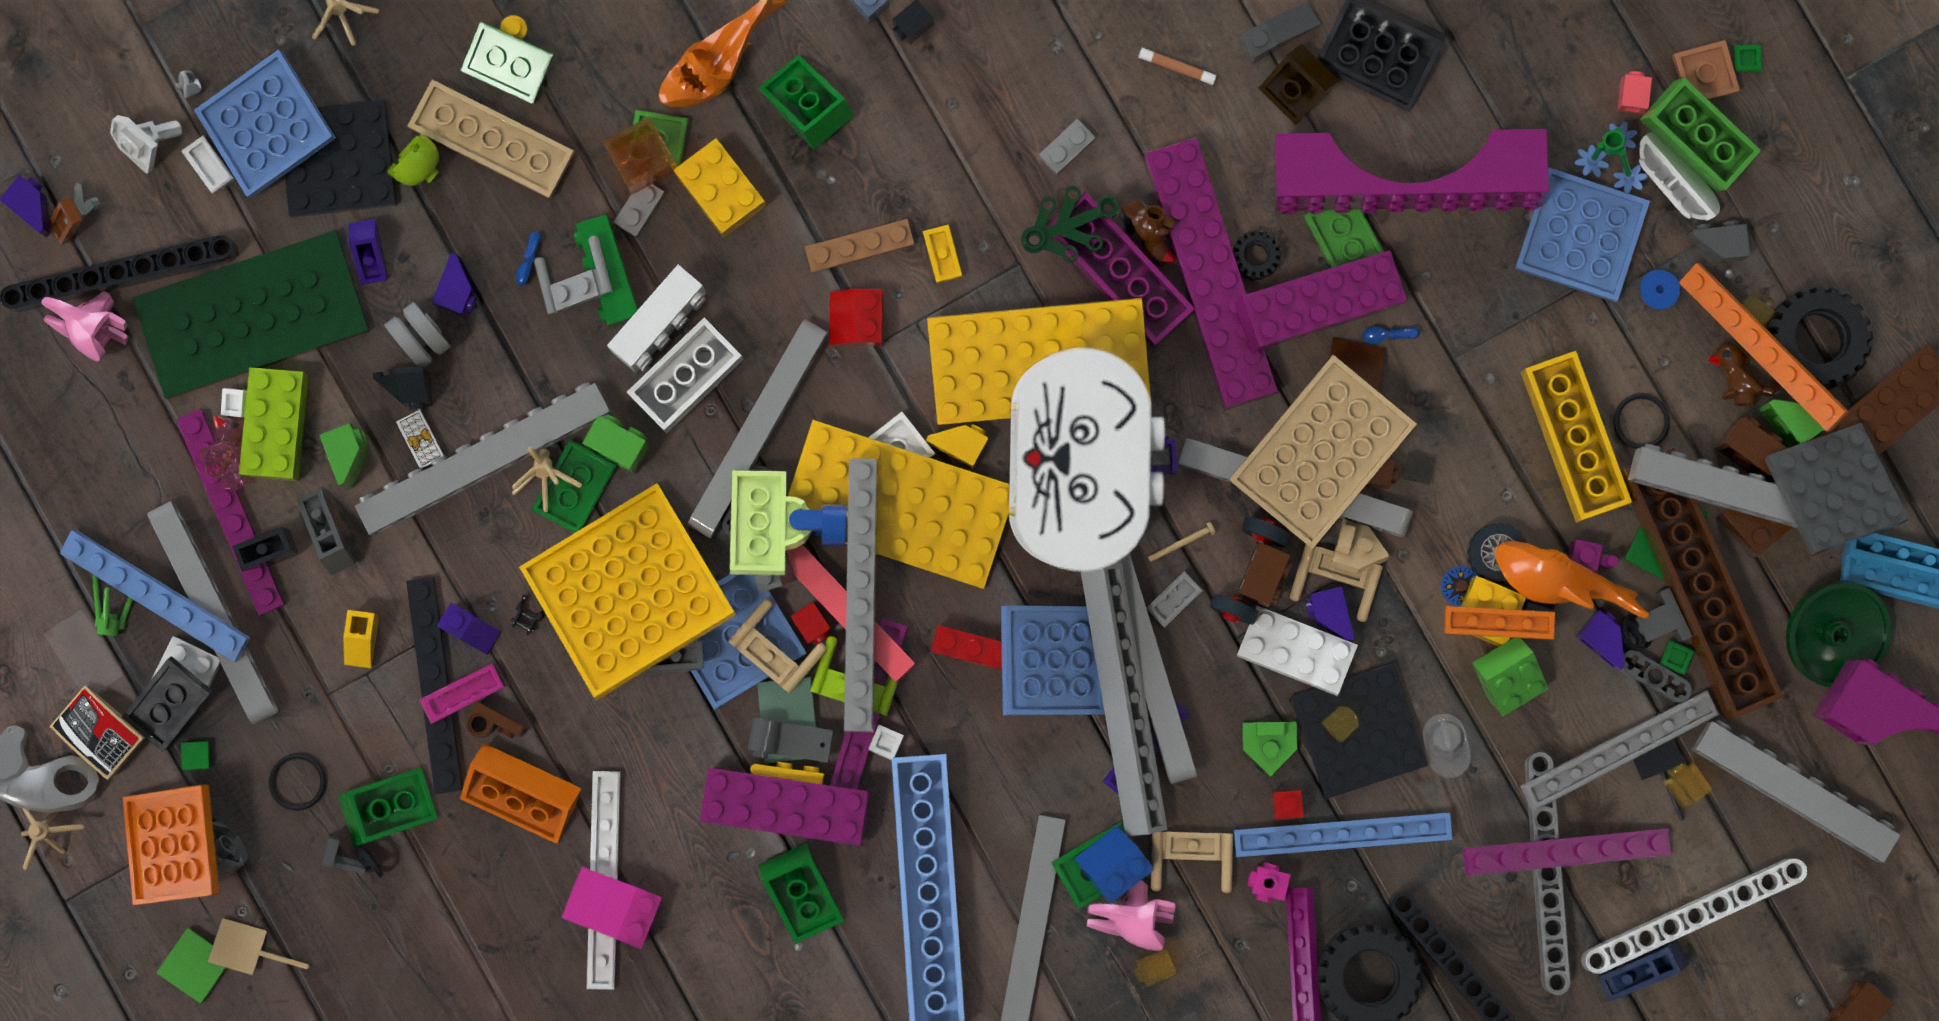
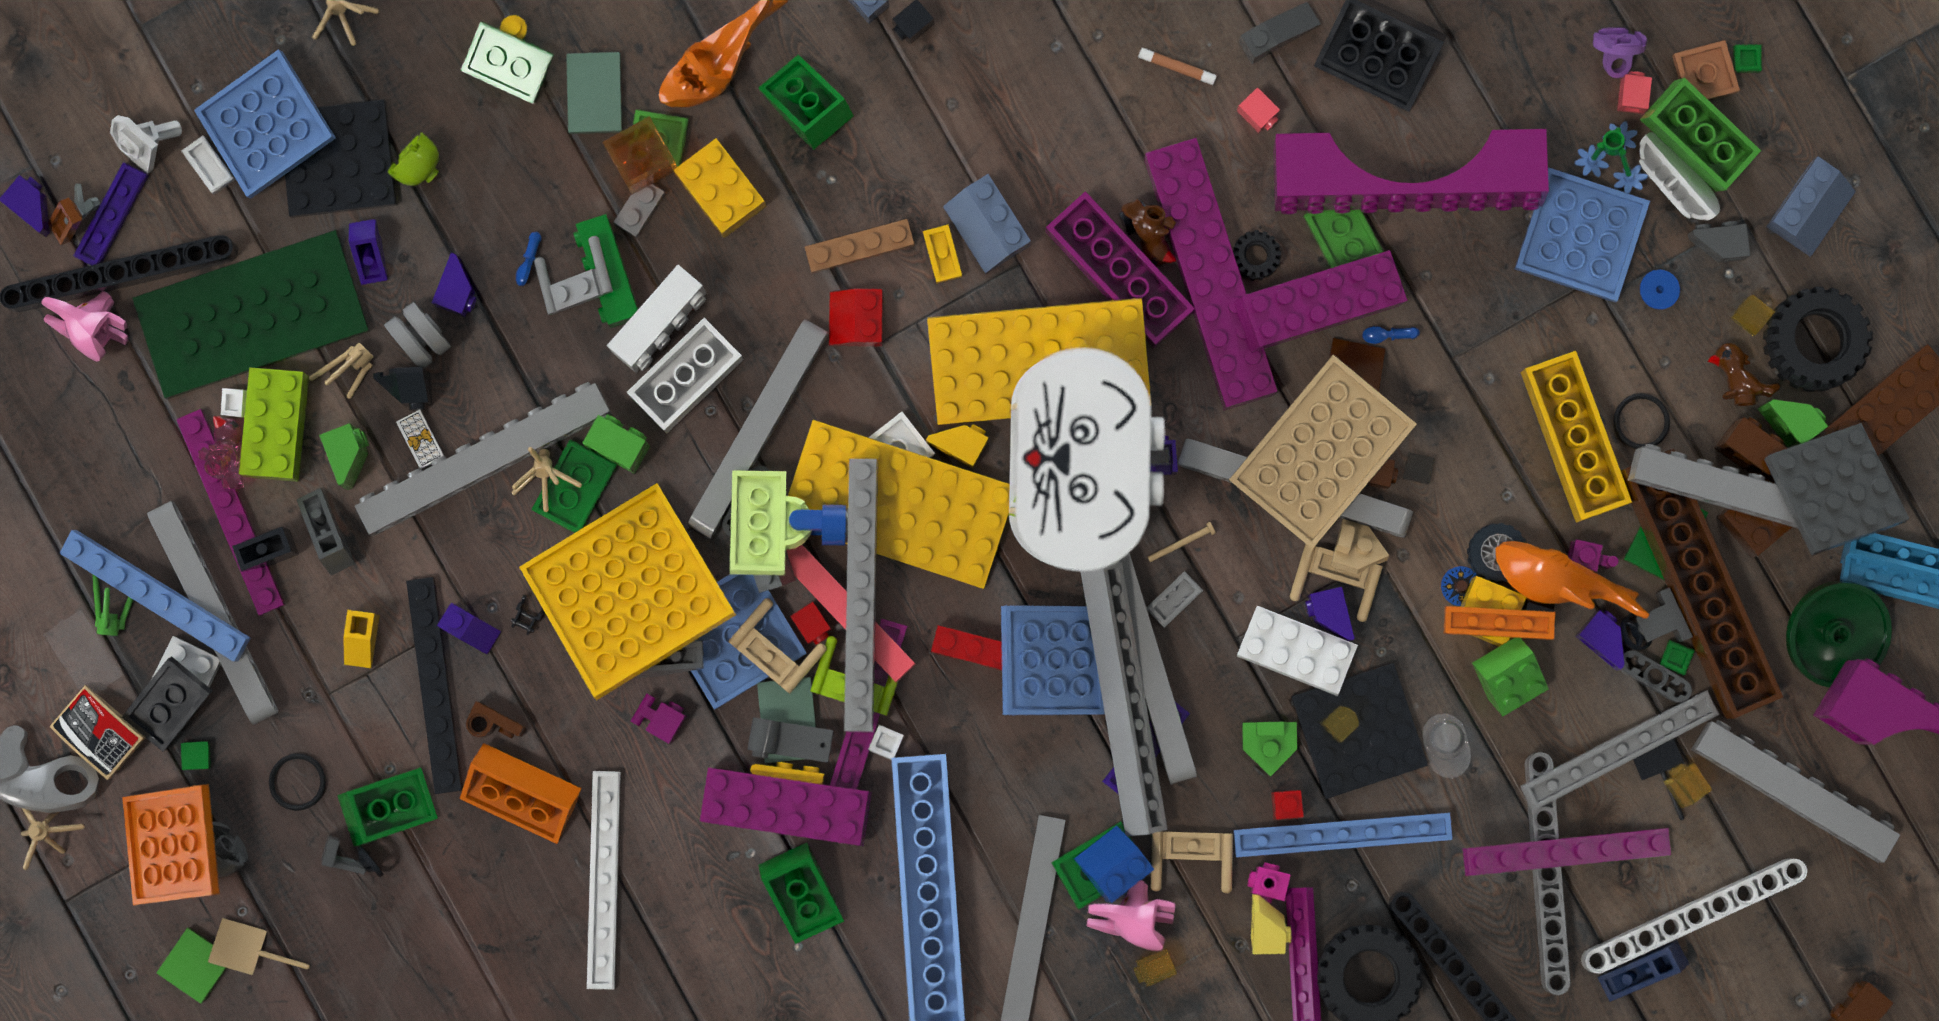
light grey piece [175,71,201,98] -> none
tan plate [408,80,575,199] -> none
dark pink plate [419,663,504,724] -> none
dark pink slope [561,867,662,949] -> none
dark green plant [1021,186,1119,263] -> none
light grey plate [1038,119,1095,175] -> none
brick [1210,517,1292,625] -> none
dark brown slope [1258,43,1339,125] -> none
orange plate [1679,263,1849,431] -> none
none -> dark purple tile [73,162,149,265]
none -> tan plant [309,342,374,399]
none -> sand green tile [567,52,622,134]
none -> magenta brick [630,693,687,744]
none -> sand blue slope [943,174,1031,274]
none -> coral brick [1237,87,1280,133]
none -> light yellow slope [1251,895,1291,954]
none -> medium lavender tile [1593,27,1647,78]
none -> sand blue slope [1766,157,1856,257]

